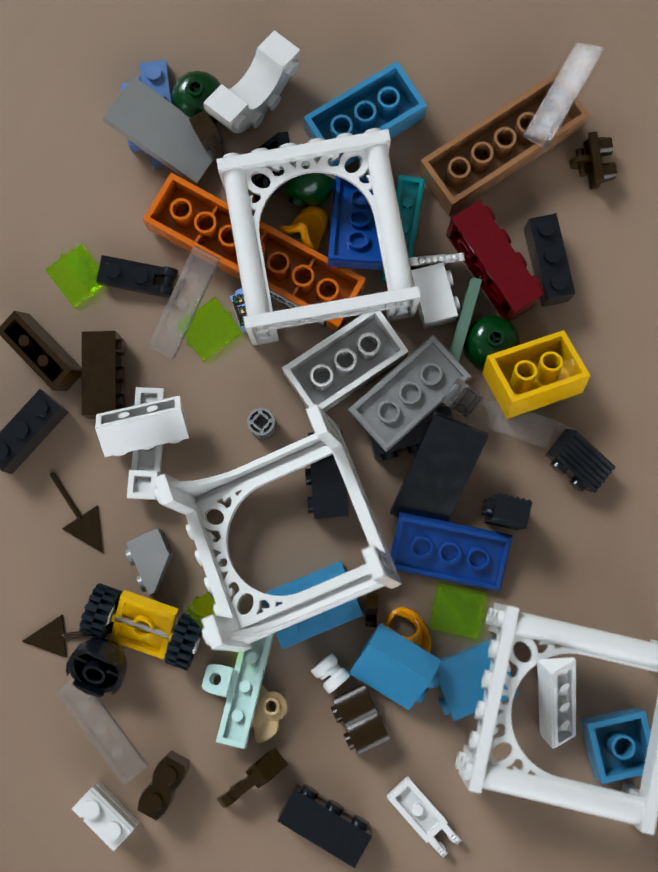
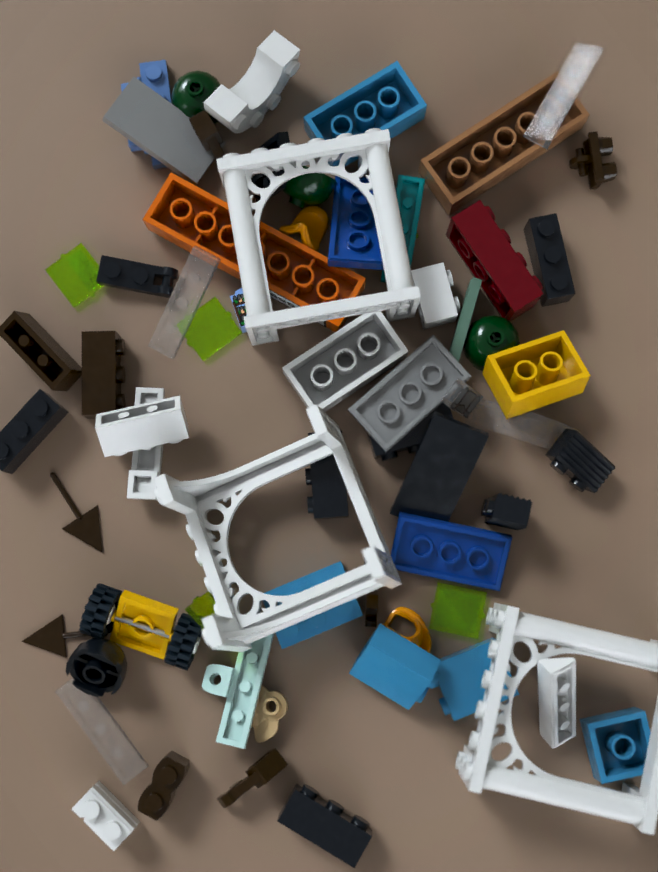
light grey slope [125,528,173,595] -> none
light grey wheel [247,408,277,439] -> none
white wheel [310,652,350,694] -> none
dark brown brick [331,683,390,755] -> none
white hinge [386,776,462,858] -> none
white piece [409,252,465,268] -> none

